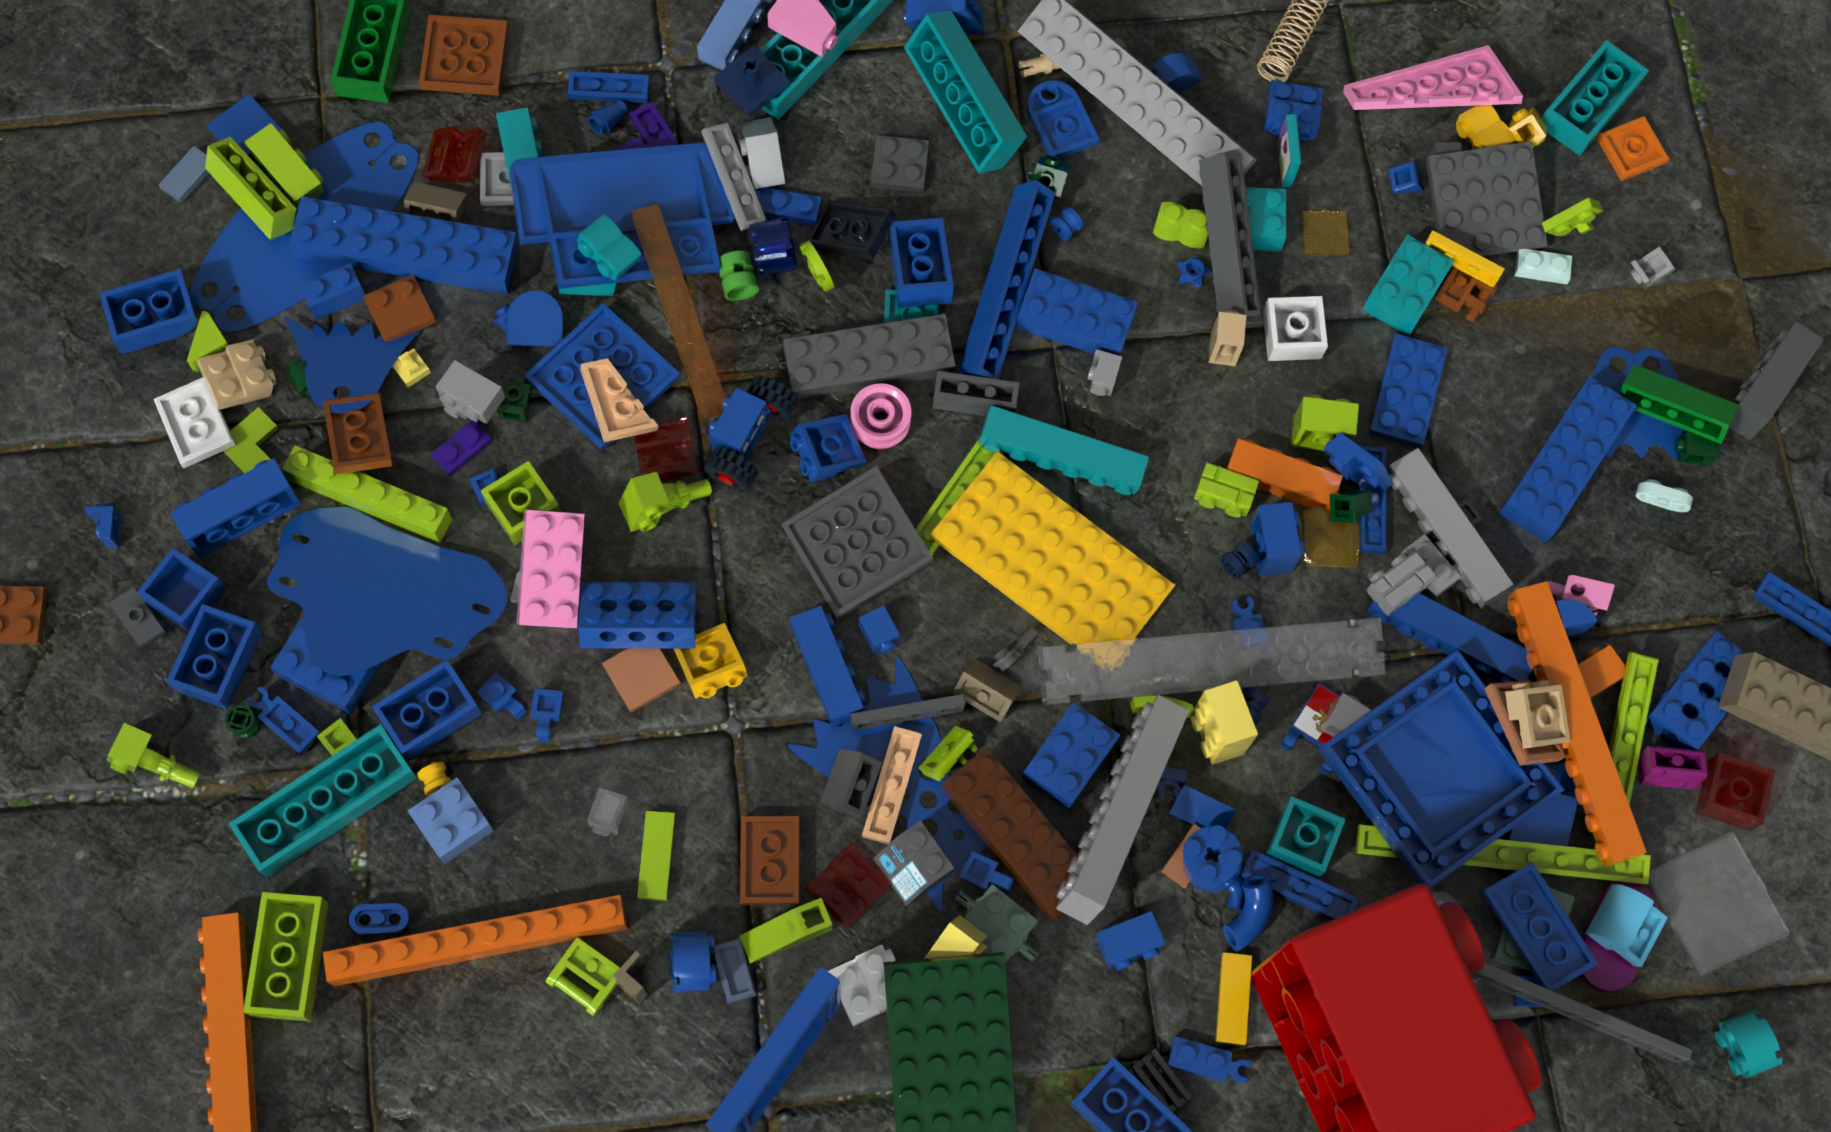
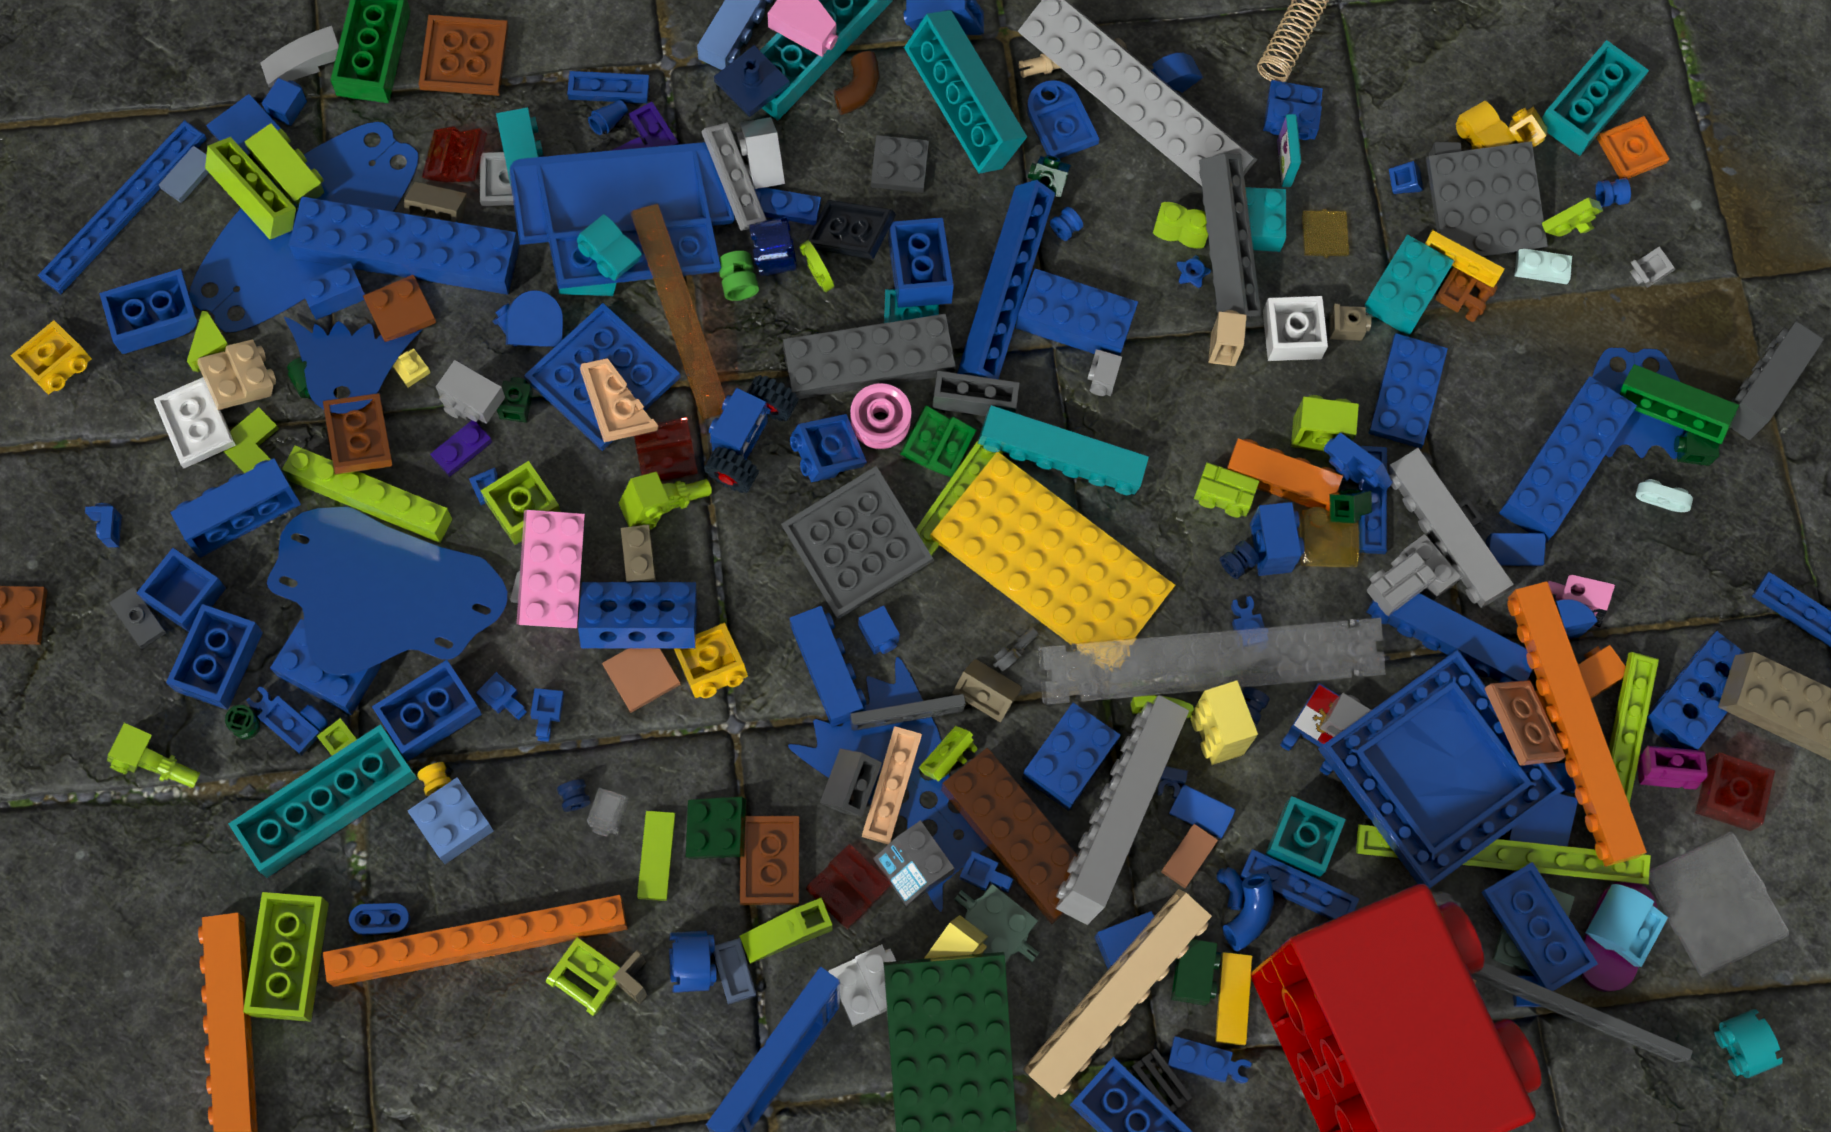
blue brick [1183,825,1243,893] -> none
bright pink wing [1343,45,1523,110] -> none
tan plate [1505,680,1571,749] -> none
none -> yellow plate [10,320,92,395]
none -> blue tile [38,120,207,294]
none -> light grey slope [261,26,339,87]
none -> blue brick [262,78,307,127]
none -> blue tile [300,705,328,732]
none -> dark blue wheel [557,779,591,812]
none -> dark tan brick [621,525,656,582]
none -> dark green plate [685,797,746,859]
none -> reddish brown cylinder [833,51,880,115]
none -> green slope [900,406,976,478]
none -> tan brick [1023,889,1212,1098]
none -> dark green brick [1171,939,1221,1006]
none -> dark tan brick [1329,304,1371,341]
none -> blue slope [1486,533,1546,566]
none -> blue wheel [1595,178,1631,207]

